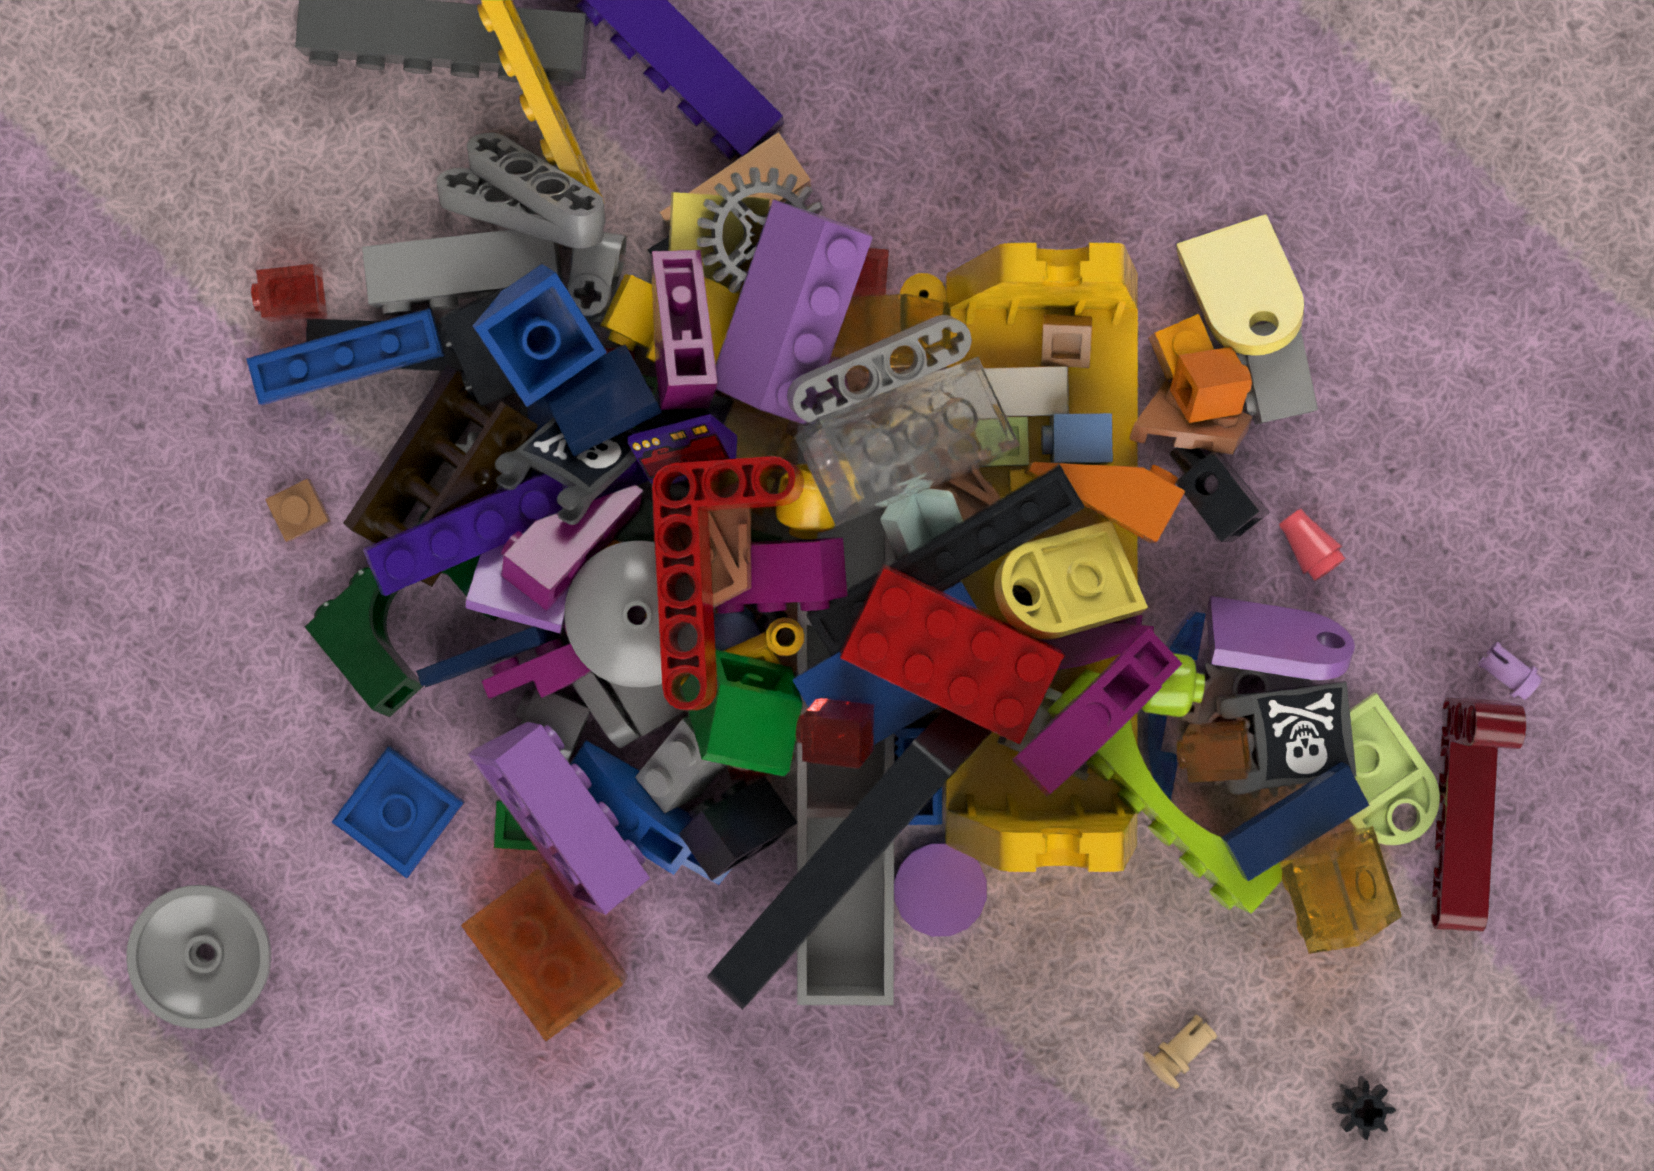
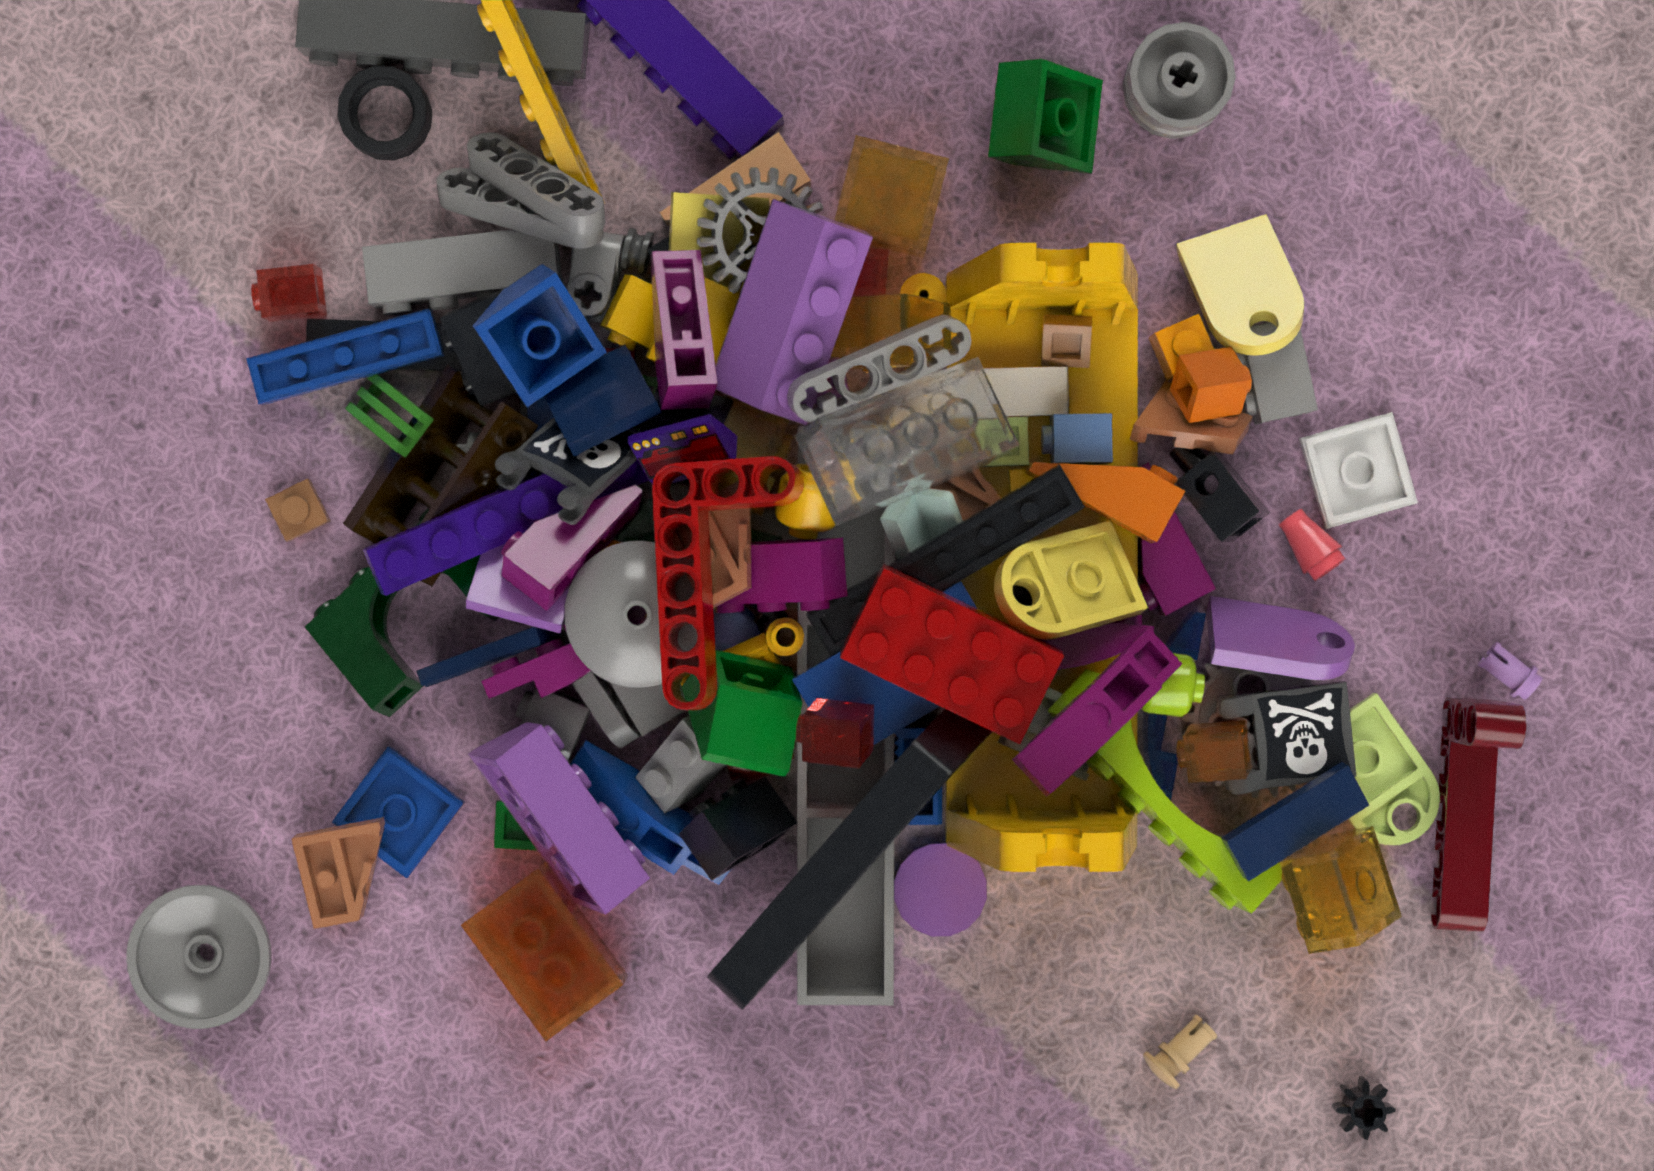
none -> nougat wing [291,817,385,929]
none -> black tyre [337,65,432,161]
none -> bright green tile [345,374,434,458]
none -> dark grey bush [621,227,654,274]
none -> clear yellow brick [835,135,949,258]
none -> green slope [988,59,1103,174]
none -> light grey wheel [1122,22,1236,139]
none -> magenta slope [1138,462,1216,616]
none -> white tile [1299,412,1418,529]

